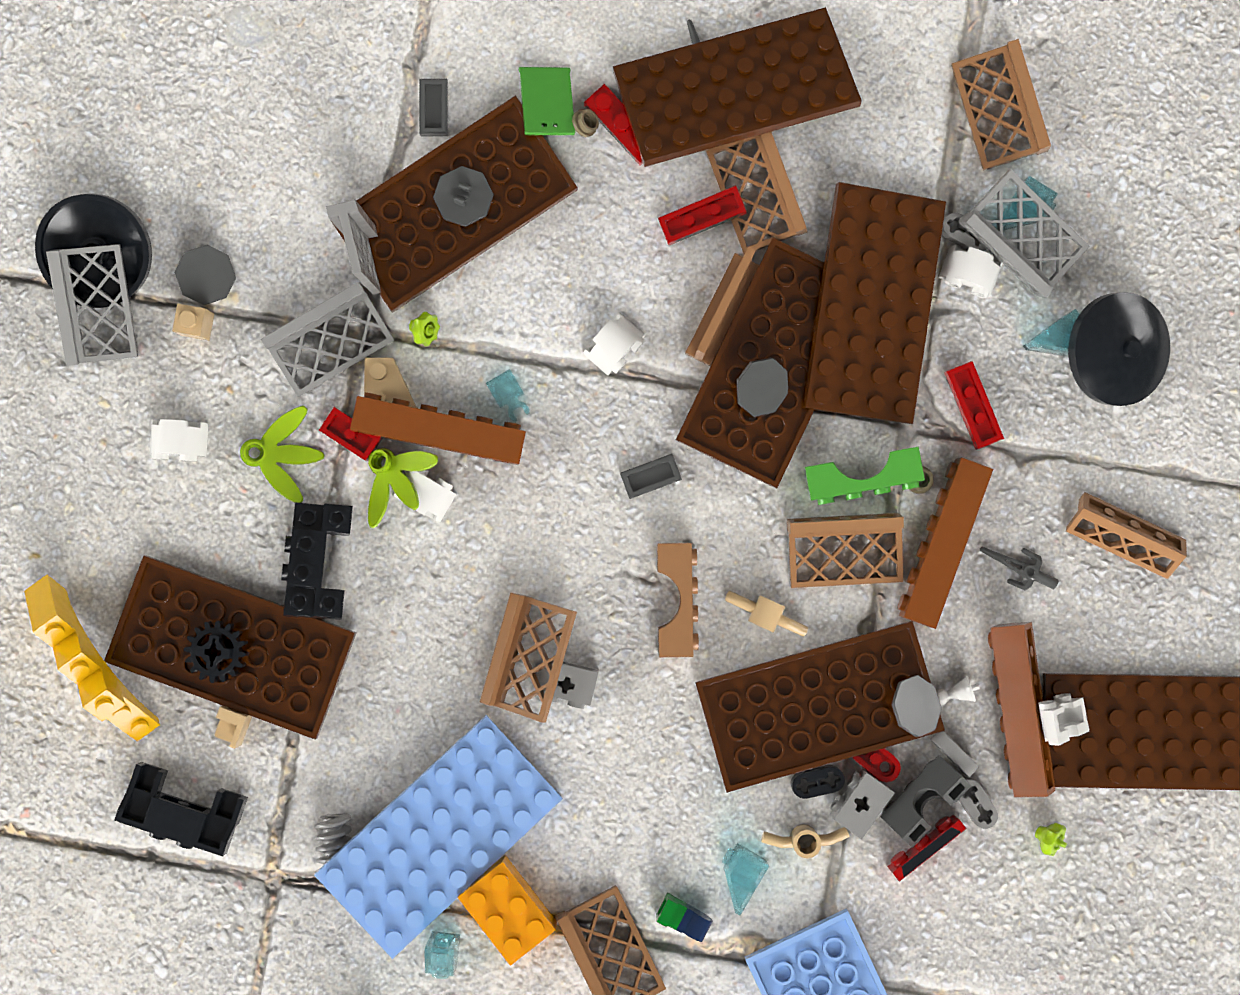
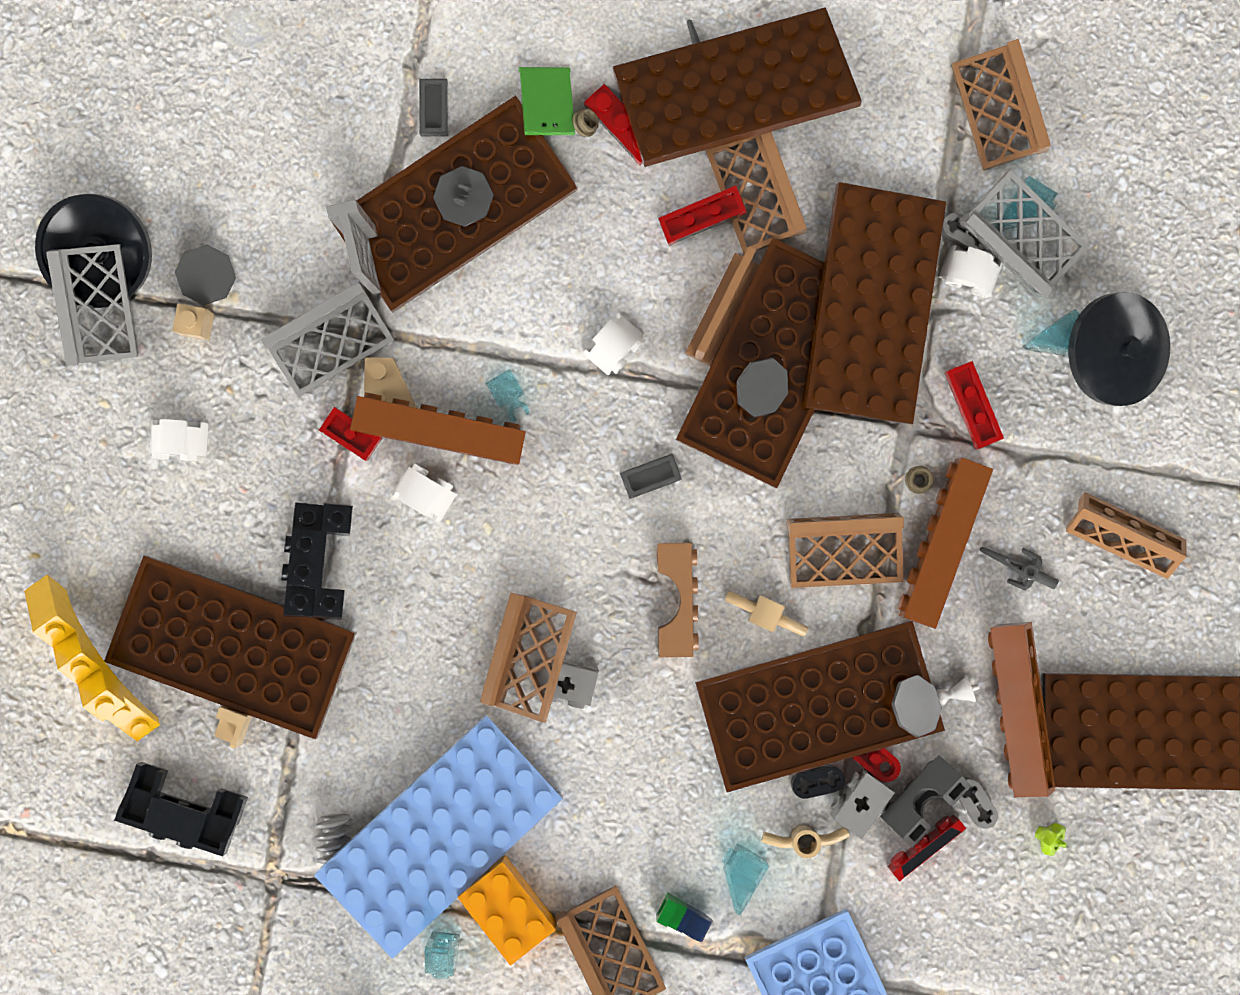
black gear [184,620,249,683] -> none
lime plant [240,405,324,503] -> none
lime plant [368,448,438,528] -> none
lime piece [409,312,440,347] -> none
bright green arch [805,446,925,505] -> none
light grey beam [930,731,979,777] -> none
white cylinder [1038,694,1089,746] -> none

